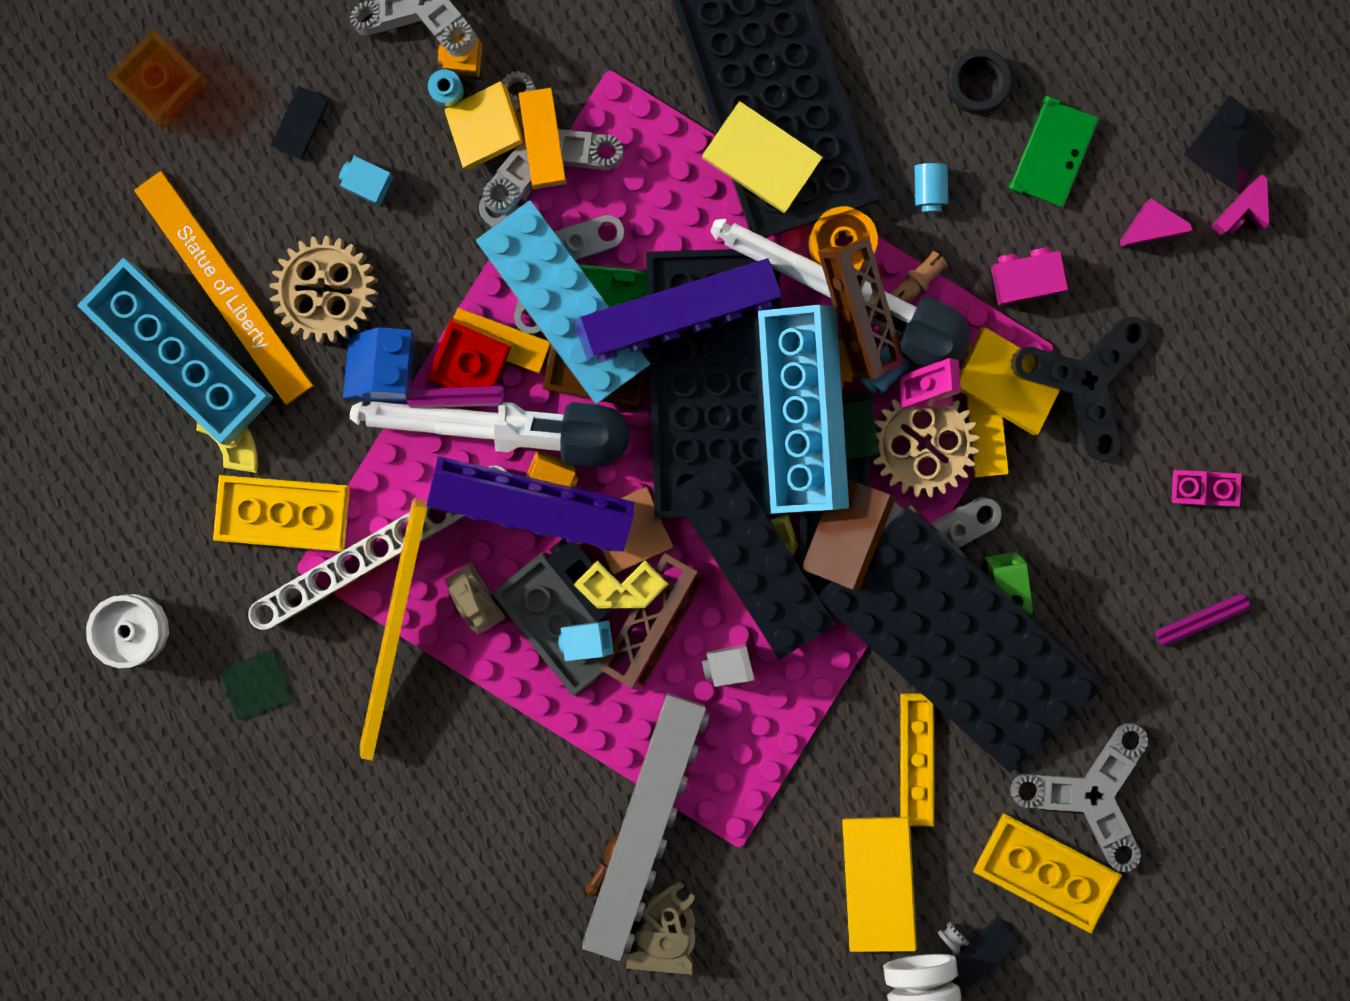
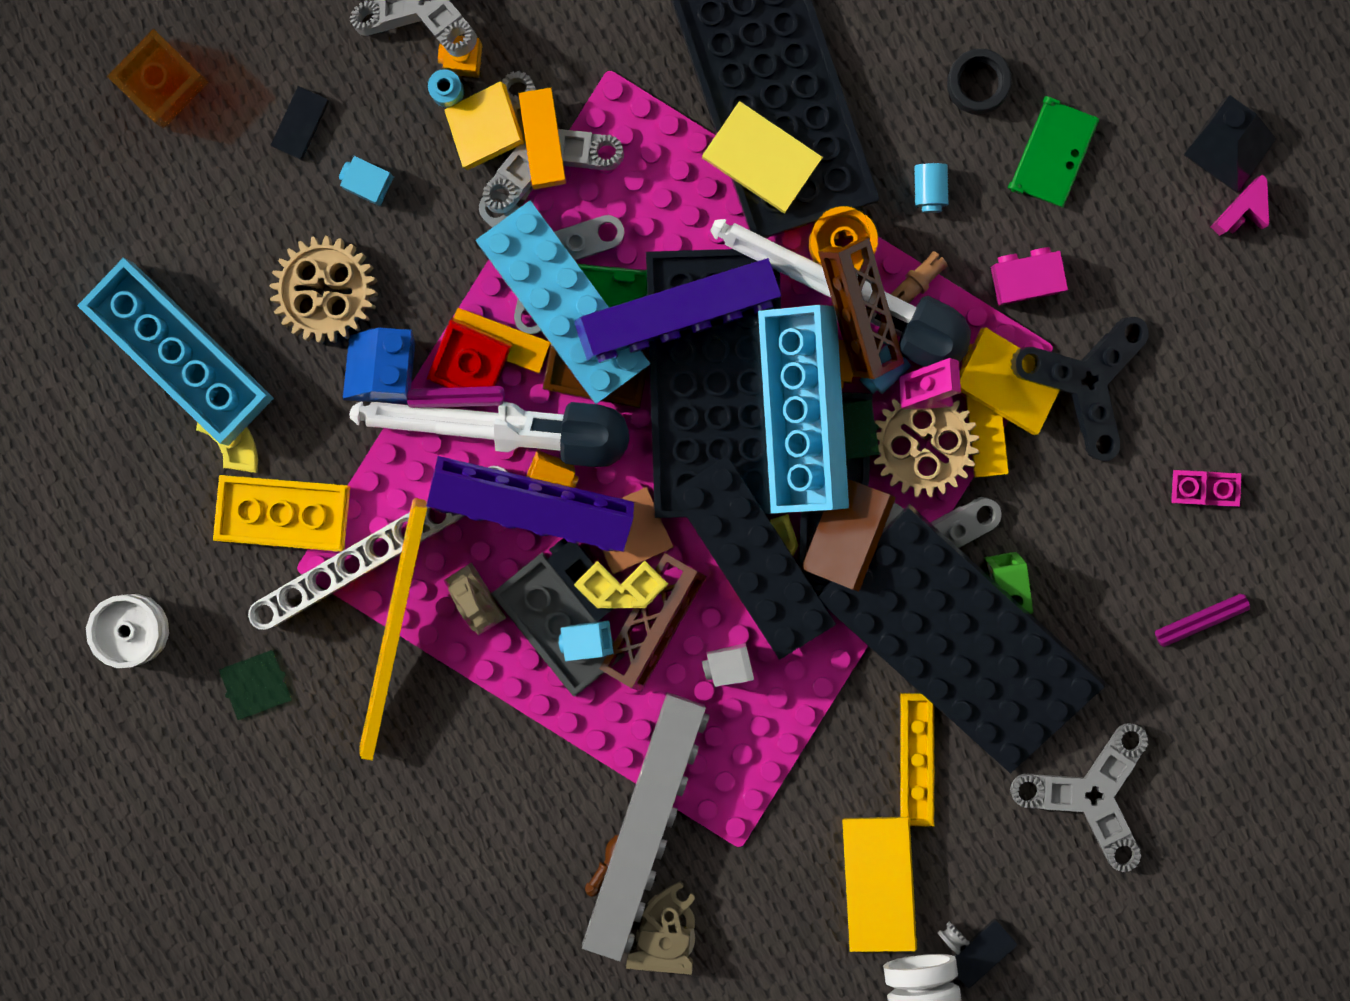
light orange tile [134,171,314,405] -> none
yellow tile [973,813,1122,934] -> none
dark pink slope [1120,198,1192,247] -> none

